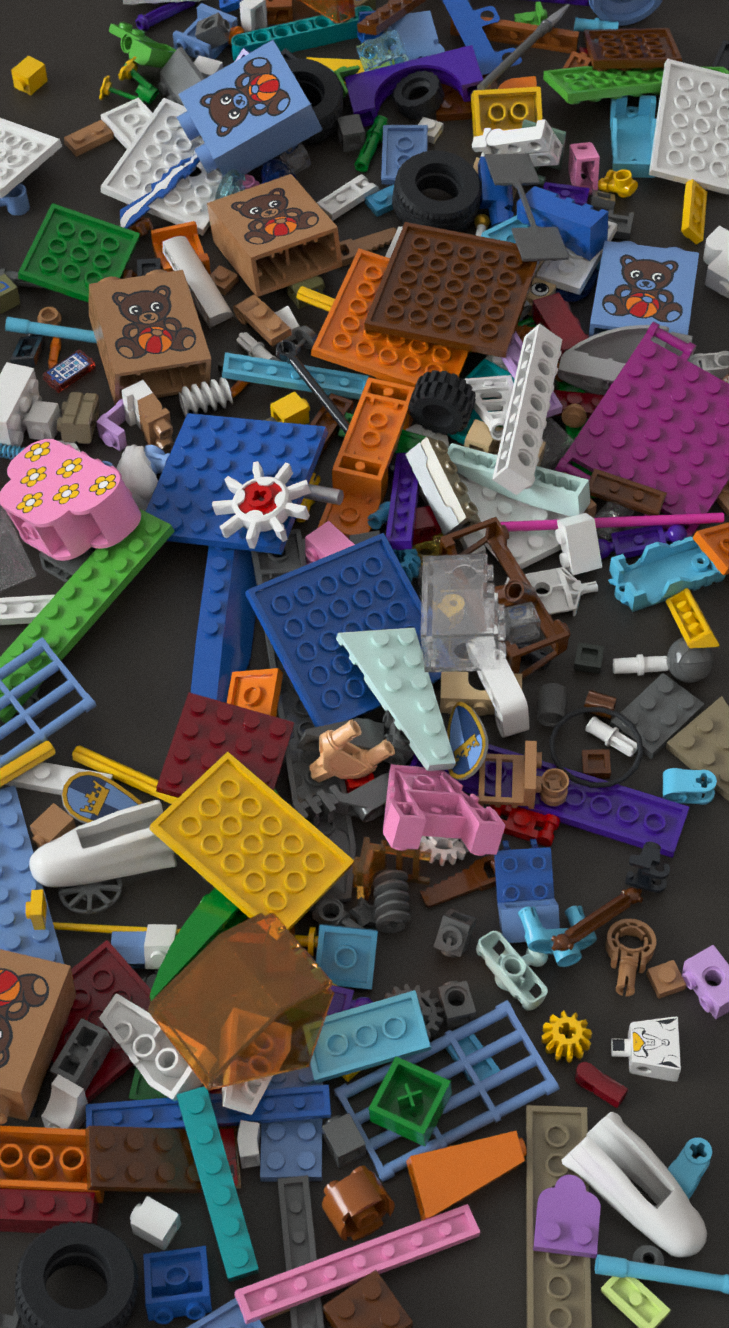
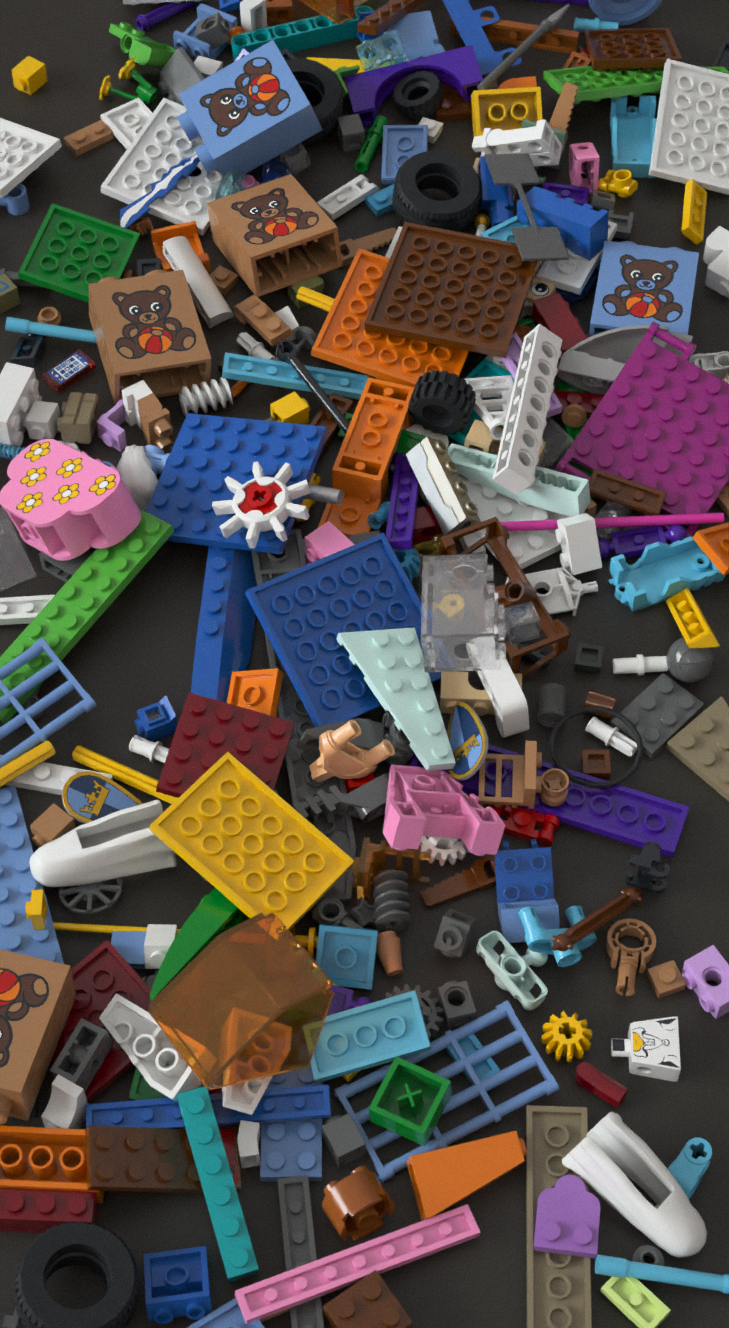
orange piece [48,337,62,369] -> none
white brick [130,1196,181,1251] -> none
bright green bracket [514,2,548,25] -> none
medium azure piece [663,768,717,805] -> none
none -> white axle [129,735,169,763]
none -> blue window [134,695,177,741]
none -> nougat cone [376,931,404,976]
none -> medium nougat piece [549,82,579,144]

